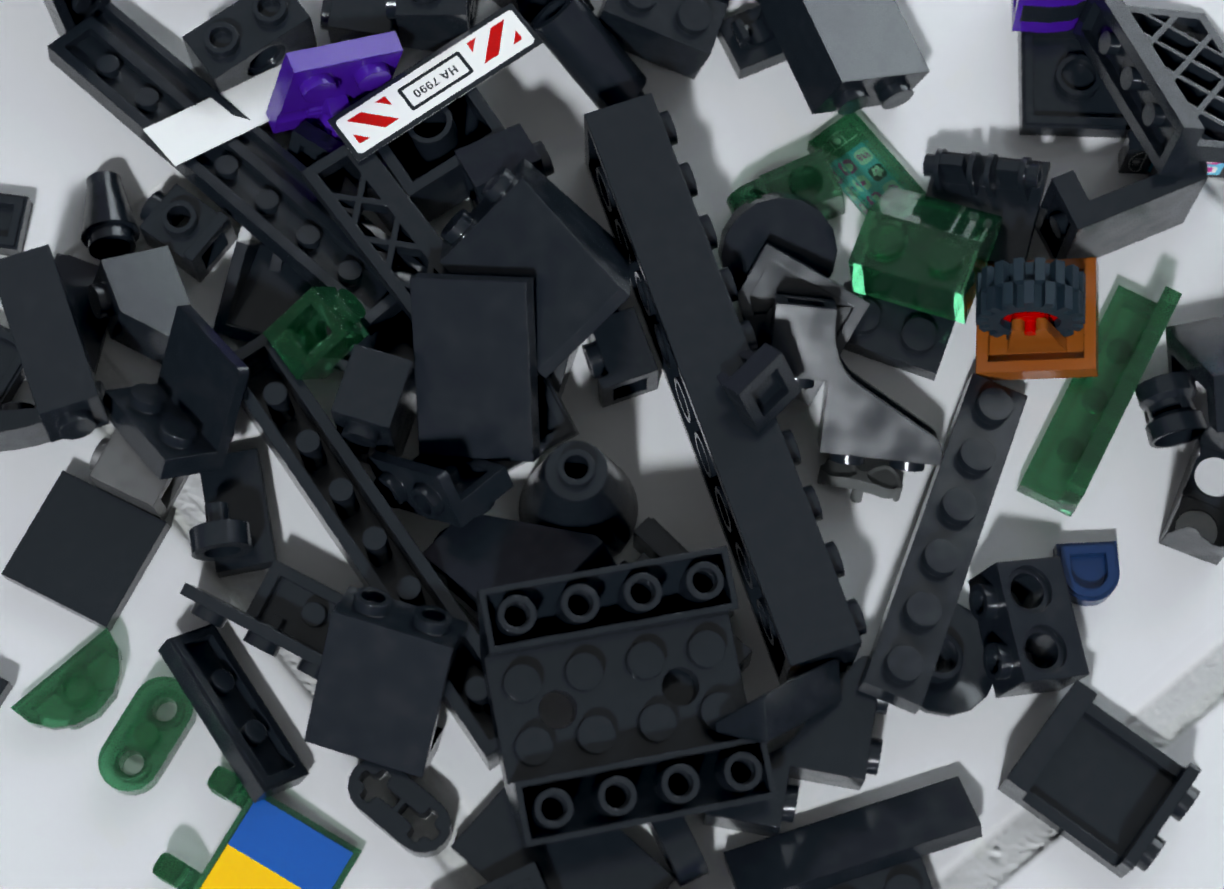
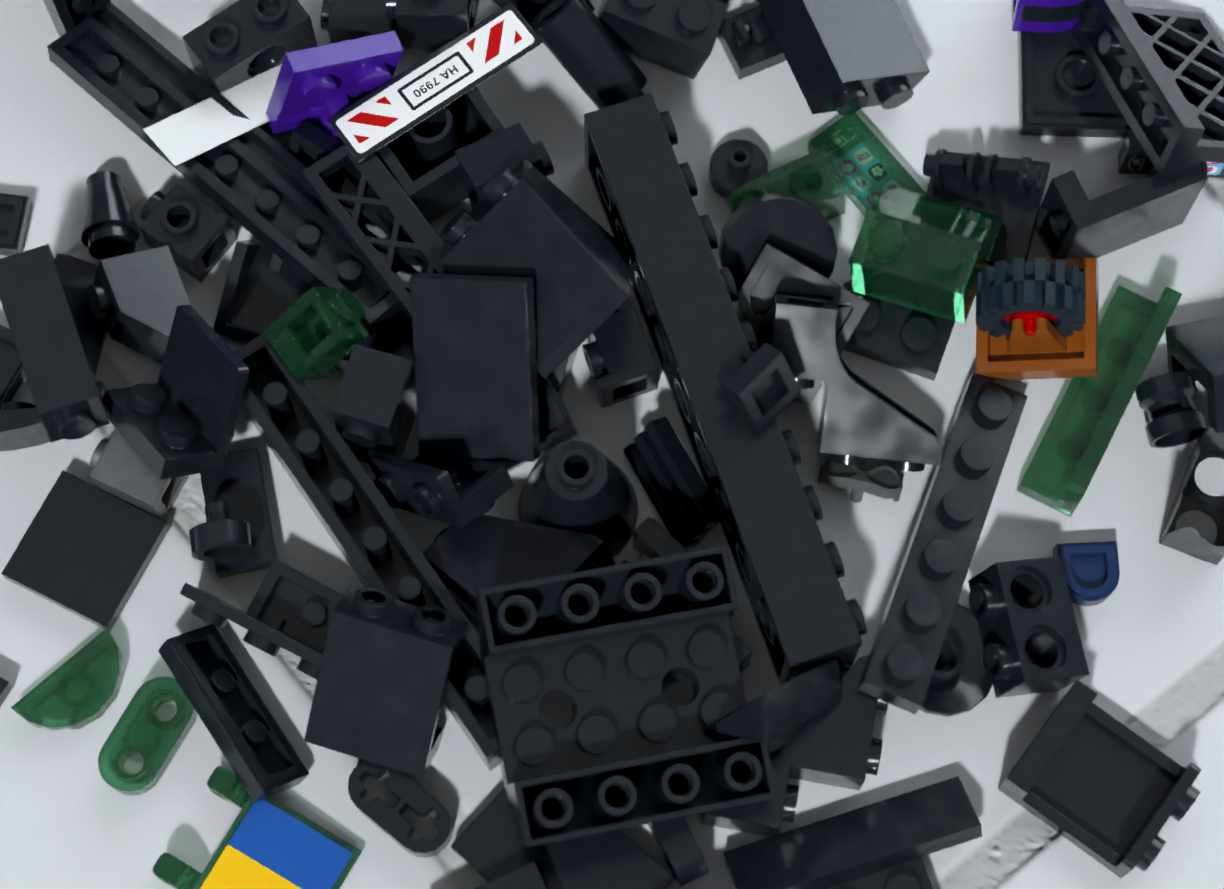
none -> black tile [623,417,724,550]
none -> black tile [709,139,768,201]

